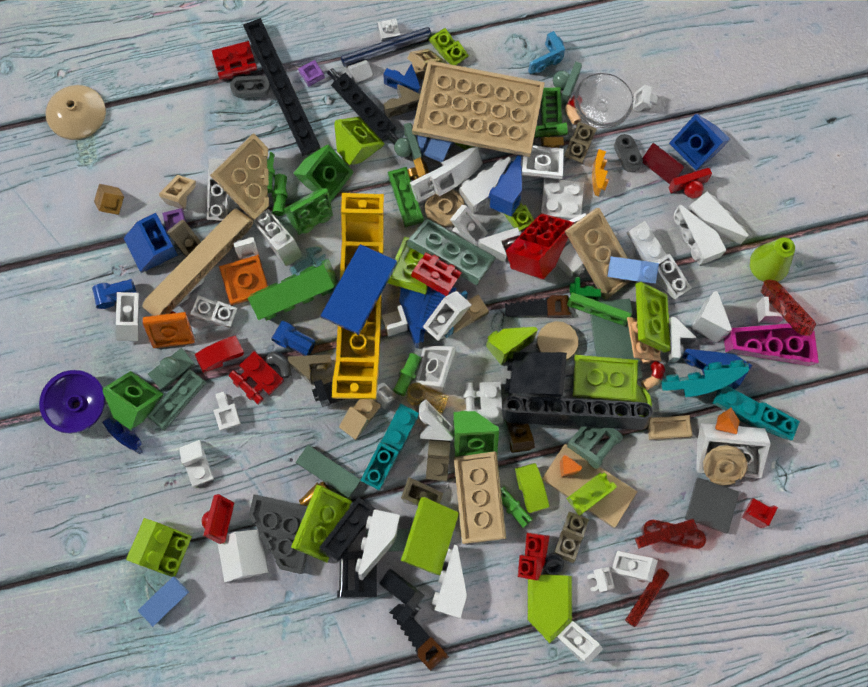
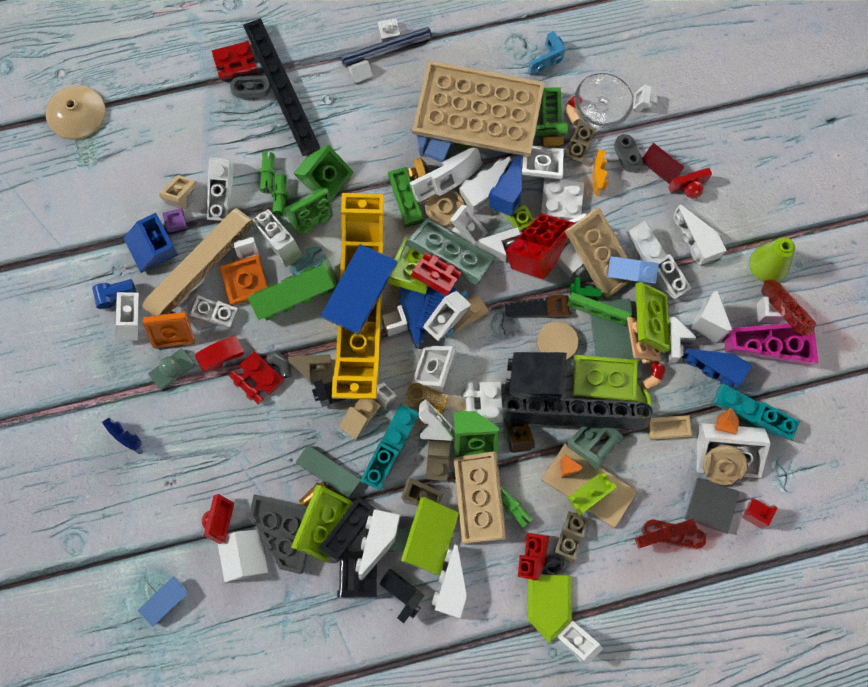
dark purple dish [39,370,105,434] -> none
pearl gold panel [94,184,124,215] -> none
bright green slope [103,371,163,430] -> none
lime slope [126,518,192,577] -> none
sand green tile [147,368,207,431] -> none
dark tan slope [167,219,201,257] -> none
white slope [179,440,214,488] -> none
tan plate [210,133,269,220] -> none
white plate [214,391,241,431] -> none
blue piece [271,321,316,356] -> none
medium lavender tile [298,60,325,87] -> none
black plate [327,68,398,145] -> none
lime slope [334,117,384,165] -> none
blue slope [383,64,420,94] -> none
dark tan slope [383,84,420,118] -> none
piece [389,604,449,671] -> none
bright green pin [393,353,422,396] -> none
sand green tile [394,122,422,166] -> none
tan slope [407,49,442,80] -> none
lime slope [429,28,469,65] -> none
lime slope [486,327,538,365] -> none
lime slope [515,463,549,513] -> none
sand green tile [552,61,582,105] -> none
white tile [587,567,615,592] -> none
white slope [611,551,658,582] -> none
clear red axle [625,568,670,627] -> none
teal slope [662,360,749,397] -> none
blue slope [669,114,731,170] -> none
white slope [687,191,749,244] -> none

